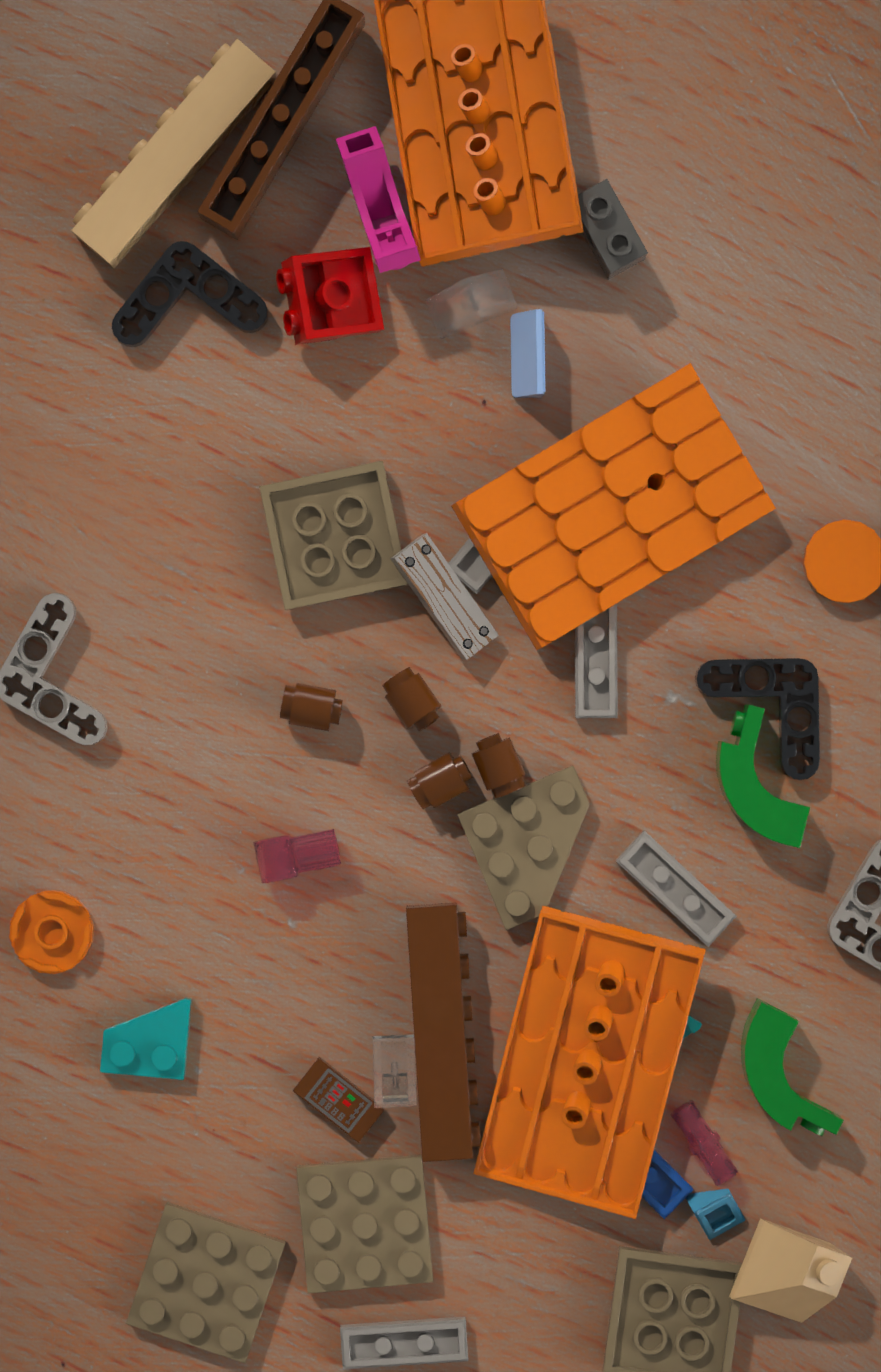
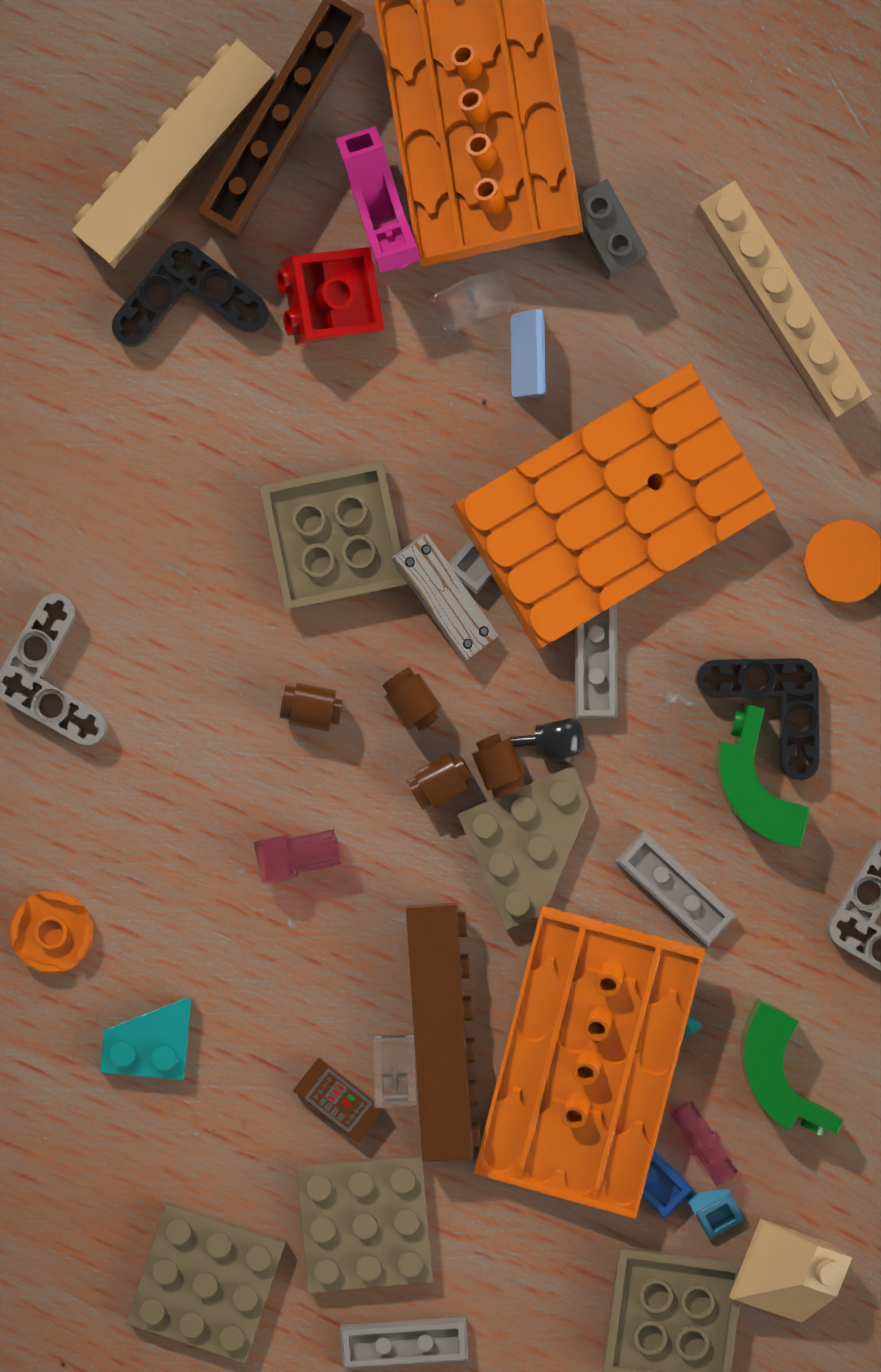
none -> black piece [510,718,584,764]
none -> tan brick [695,181,872,422]

